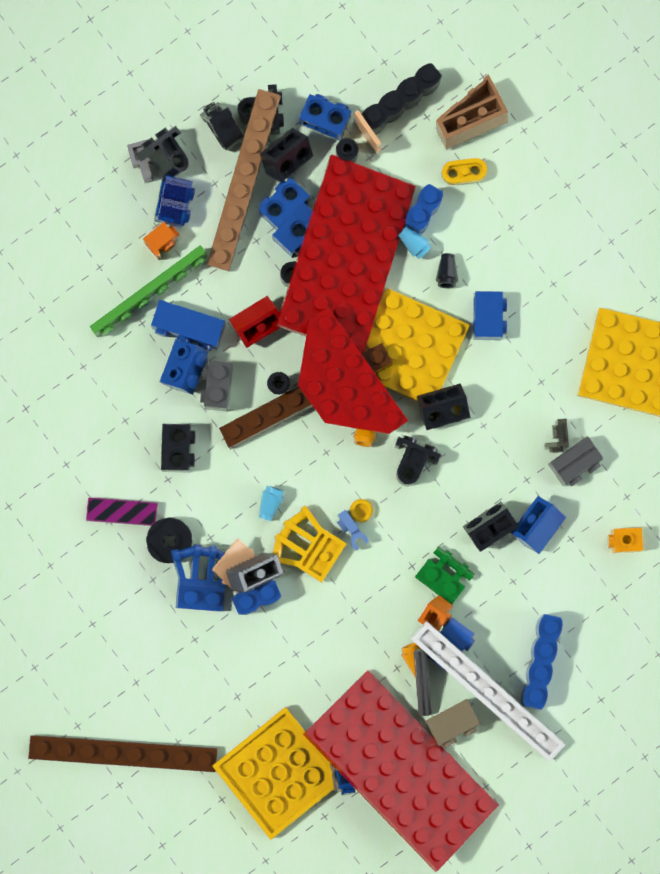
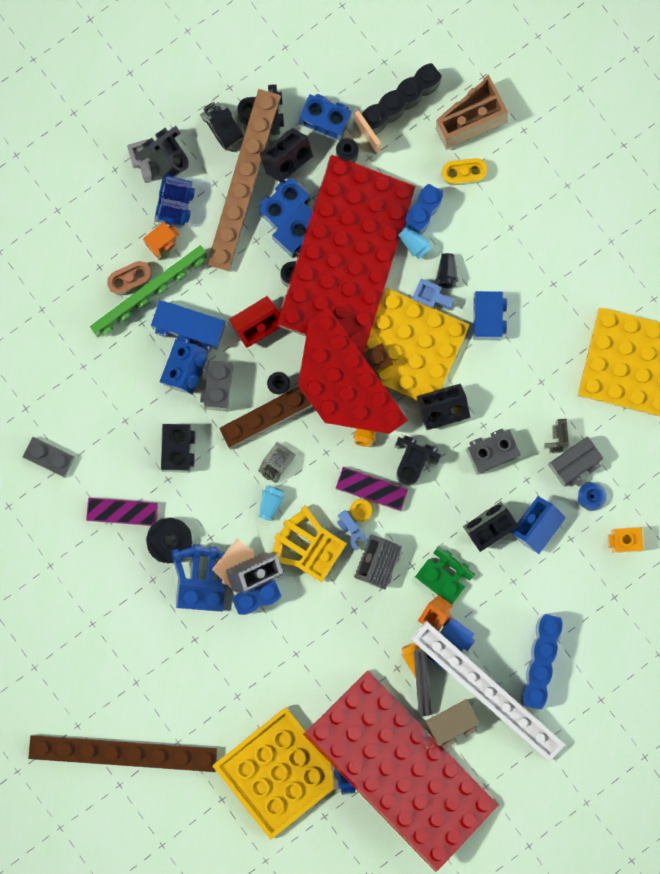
none -> dark grey plate [23,437,75,478]
none -> nougat plate [107,261,152,295]
none -> clear smoke bracket [258,442,296,483]
none -> tile [335,467,408,512]
none -> dark grey brick [354,535,402,590]
none -> medium blue plate [412,278,454,311]
none -> dark grey brick [466,428,521,475]
none -> blue plate [578,482,606,511]

